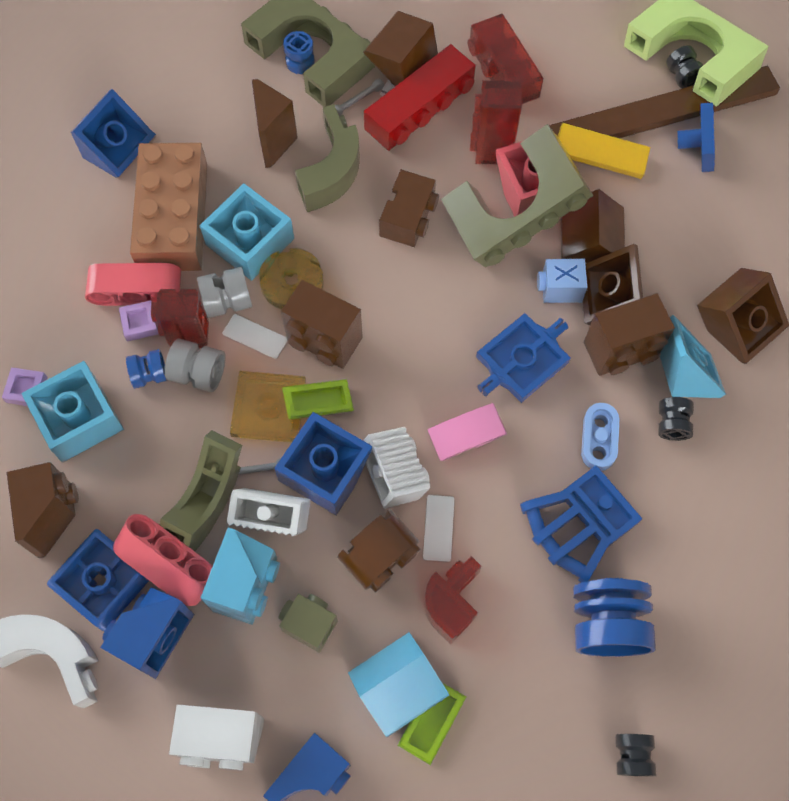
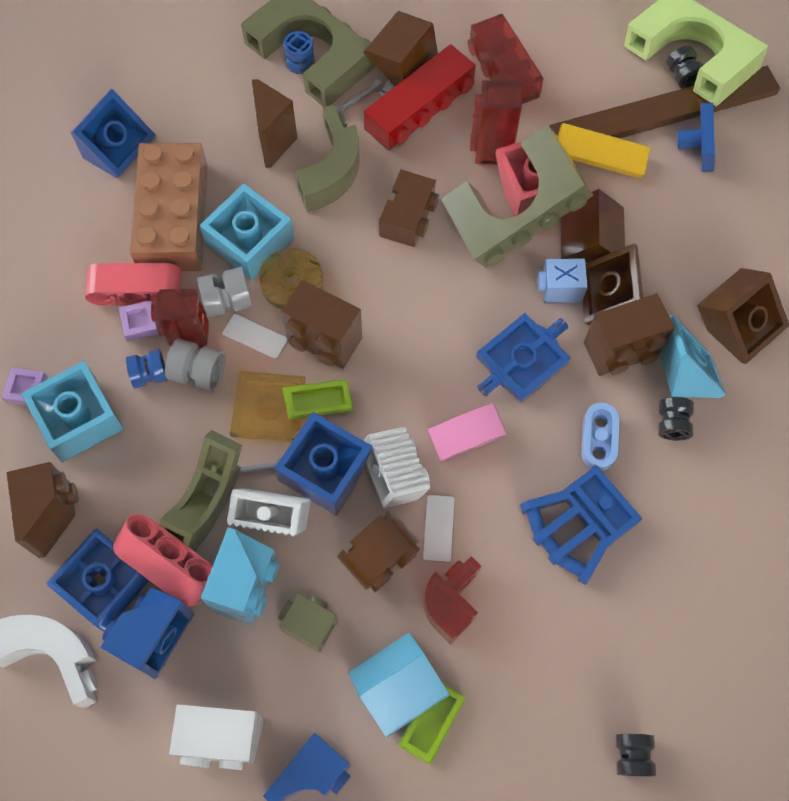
blue wheel [573,578,656,657] -> none

